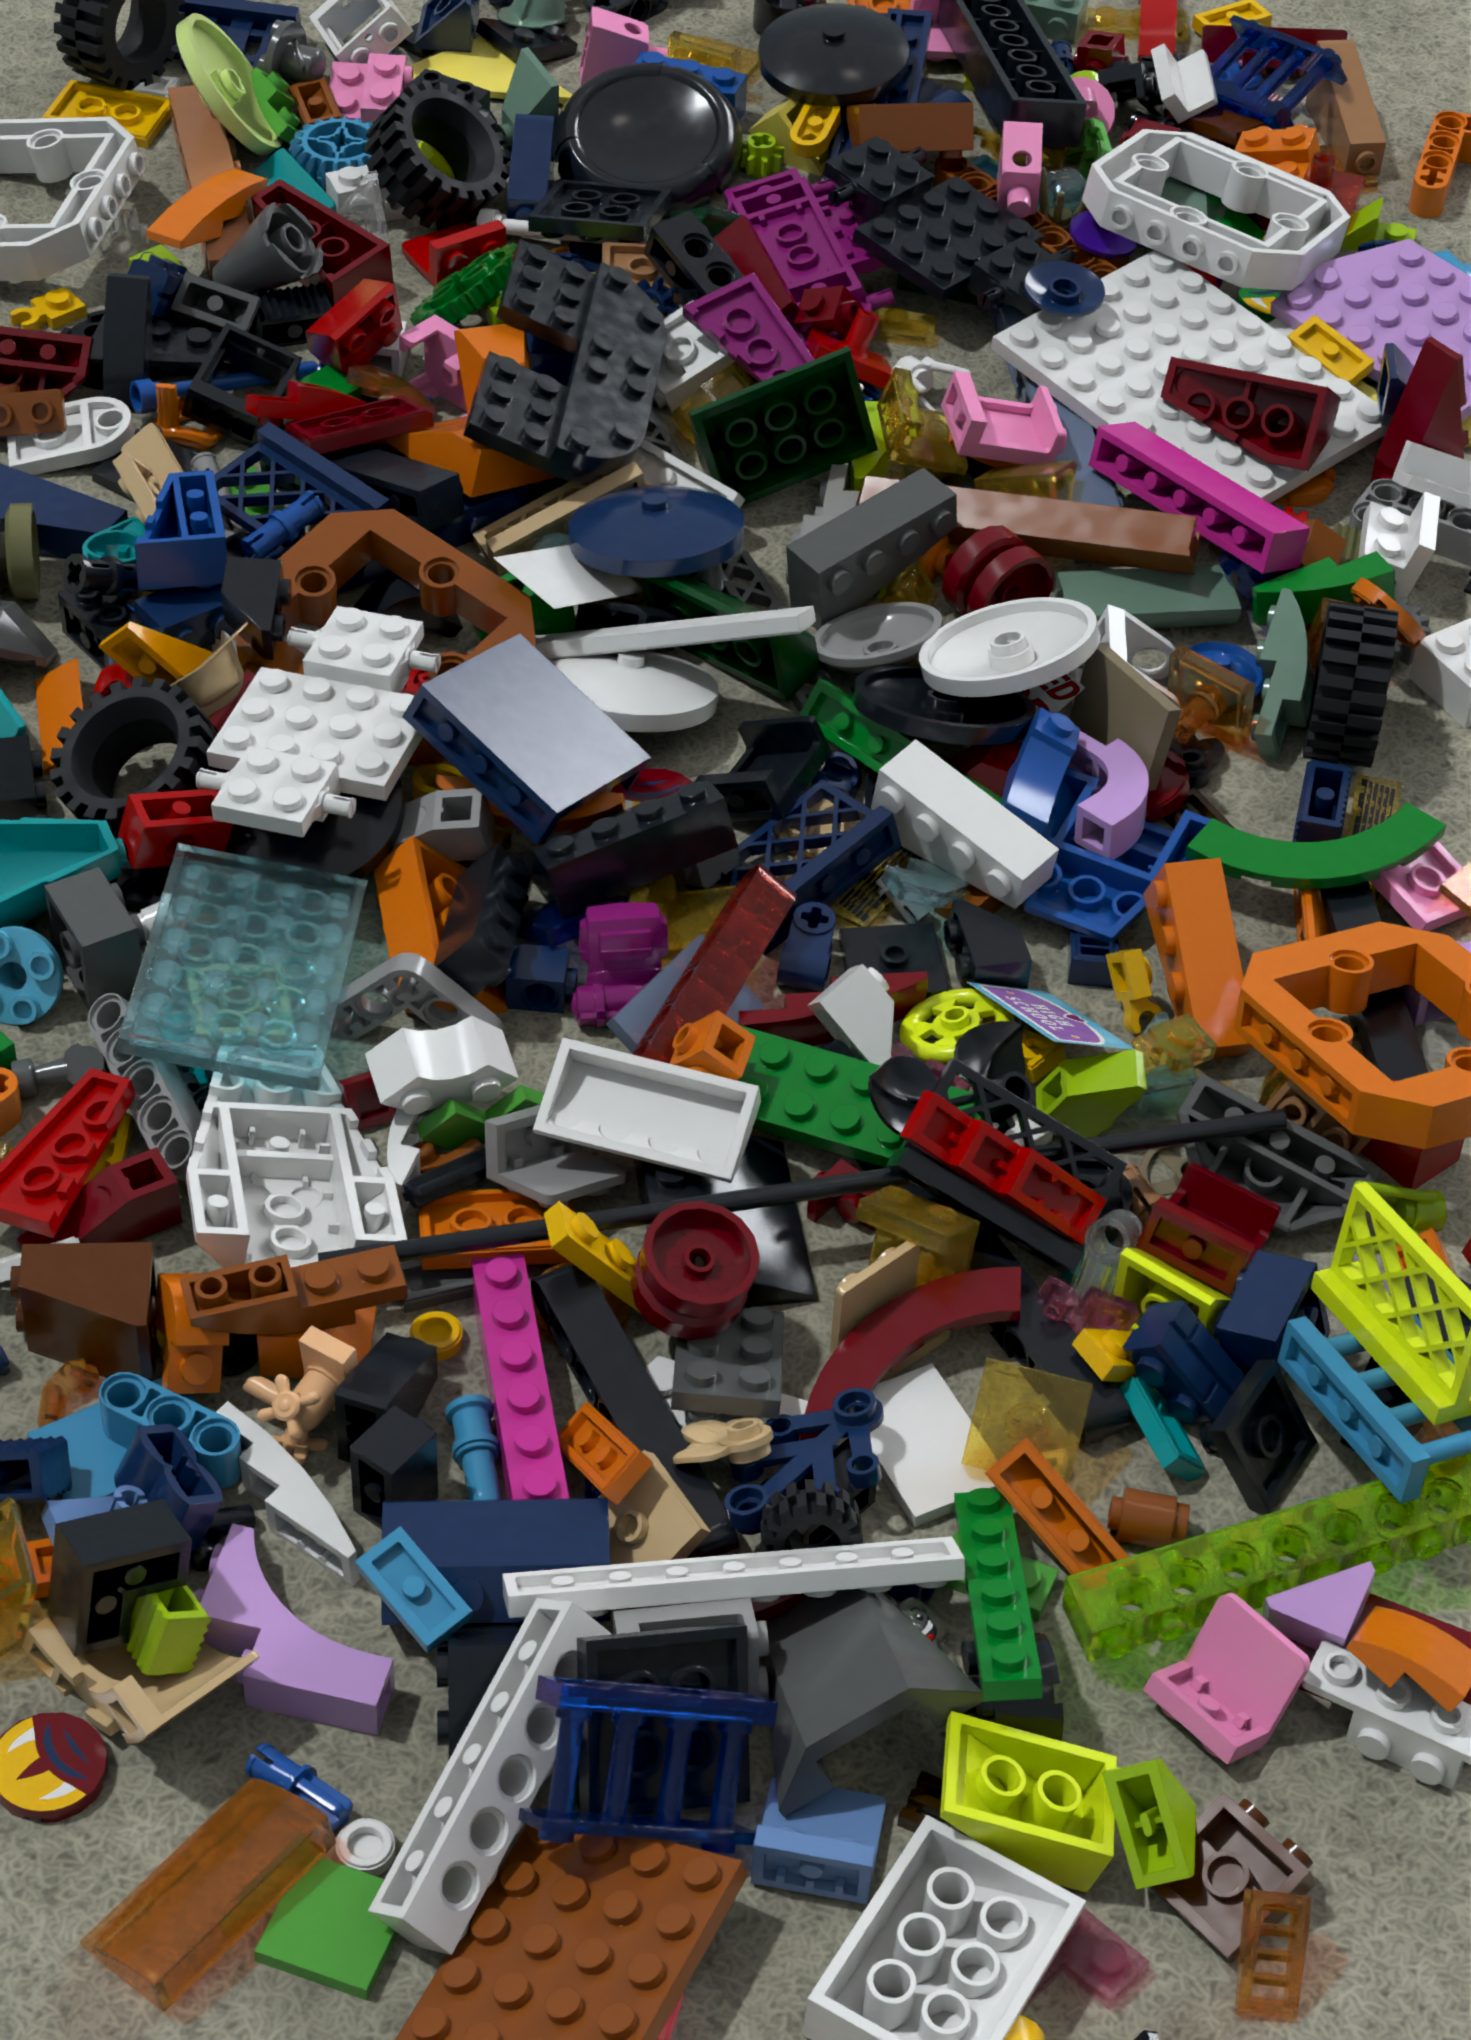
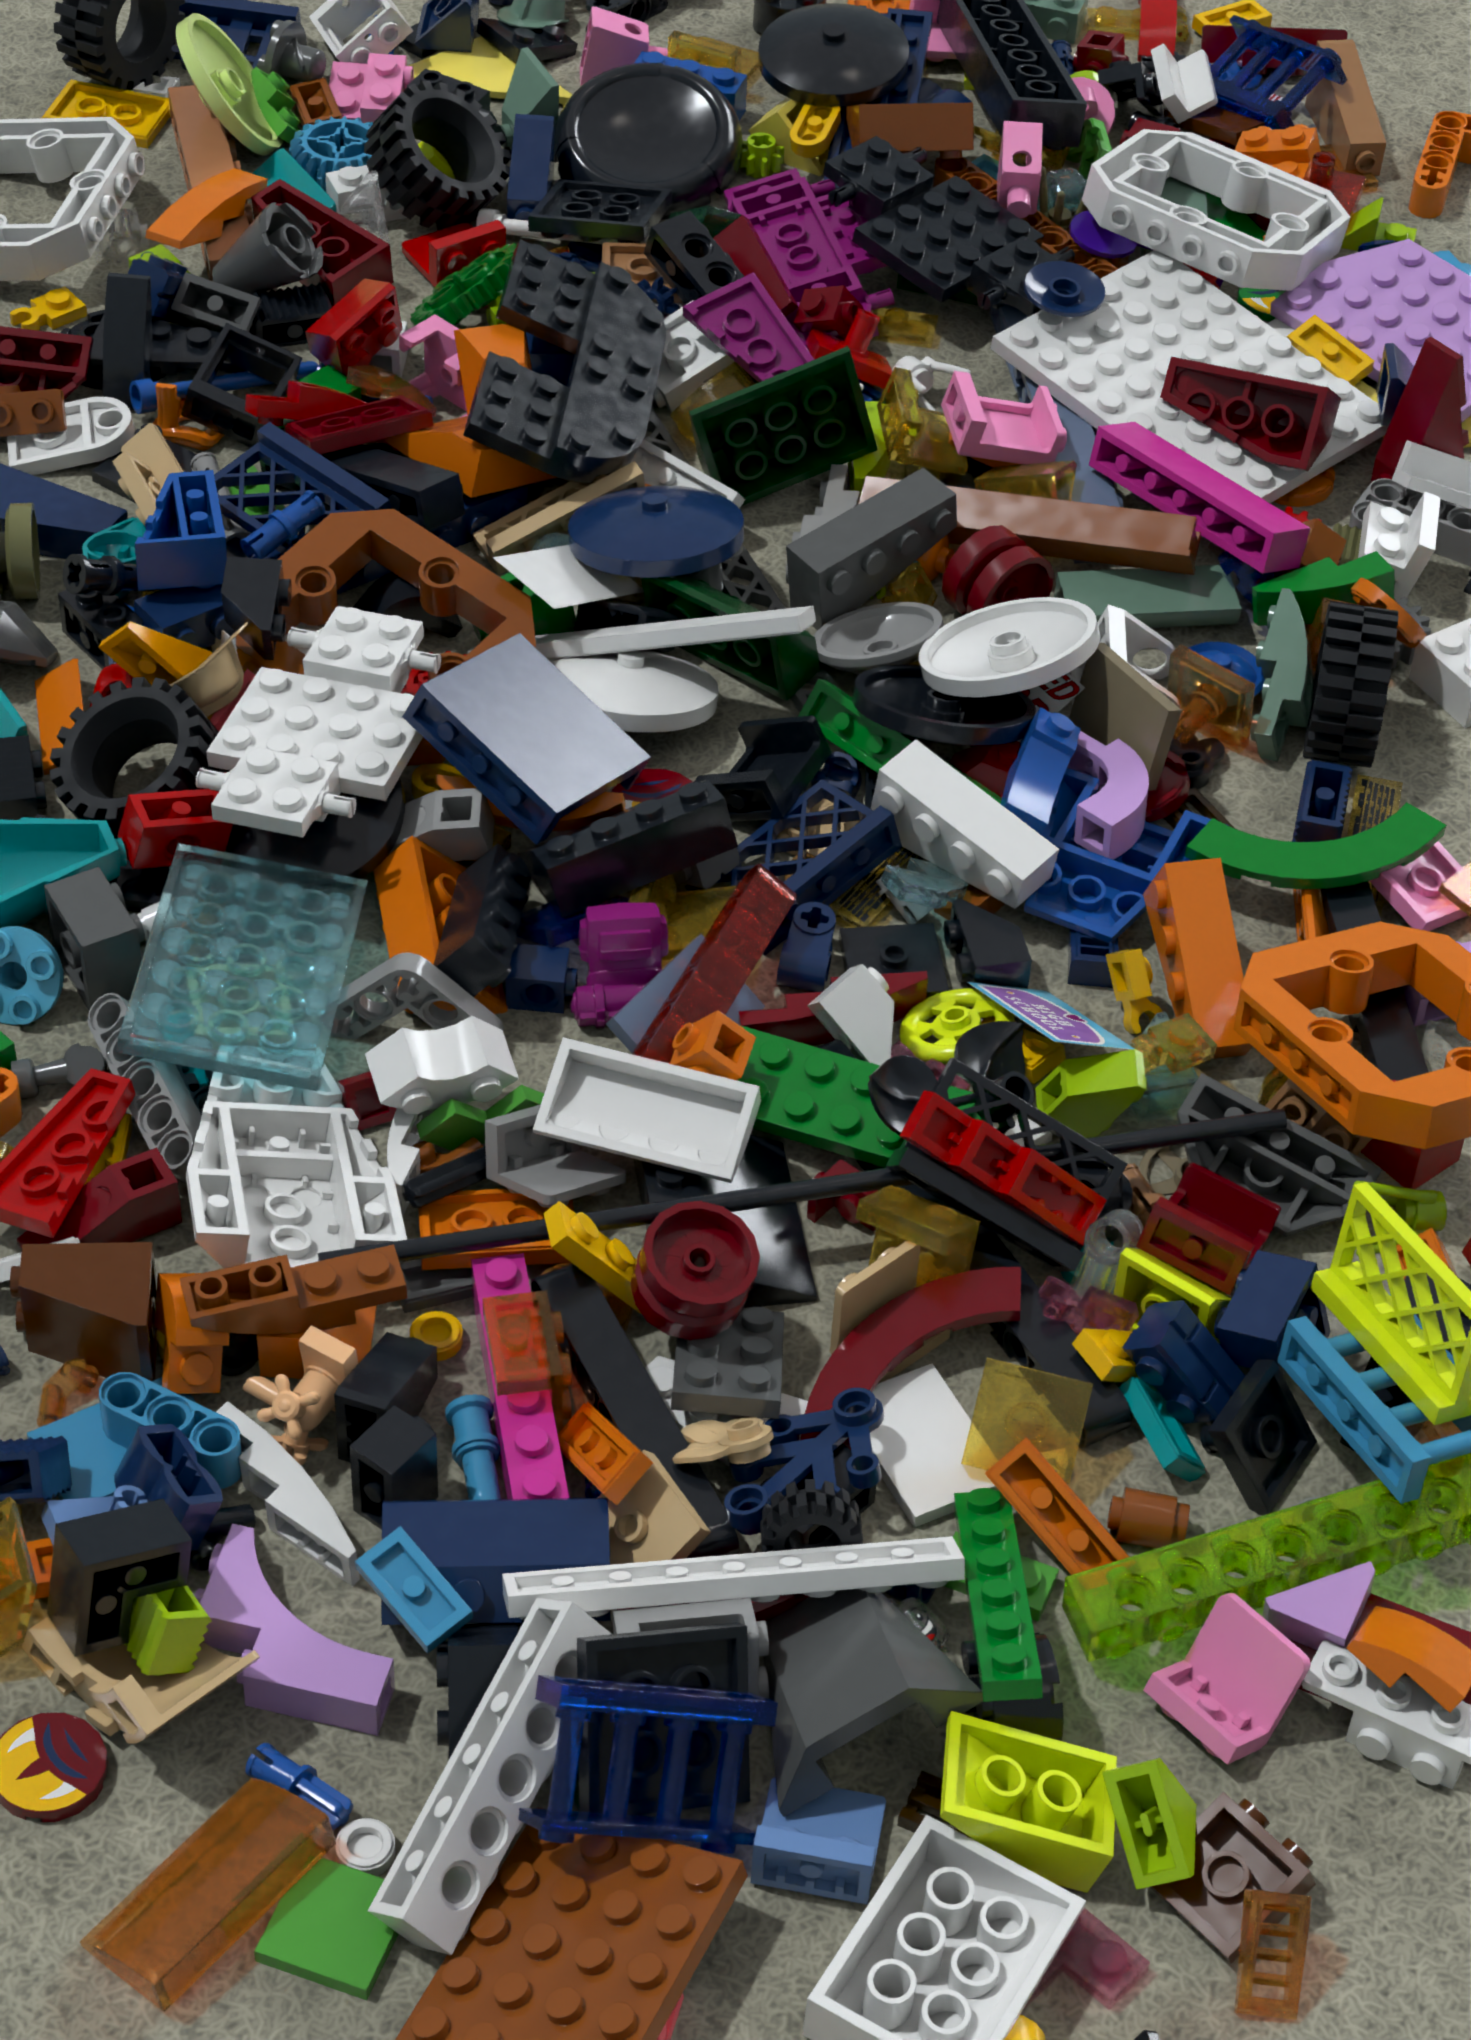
none -> clear orange bracket [482,1290,572,1434]

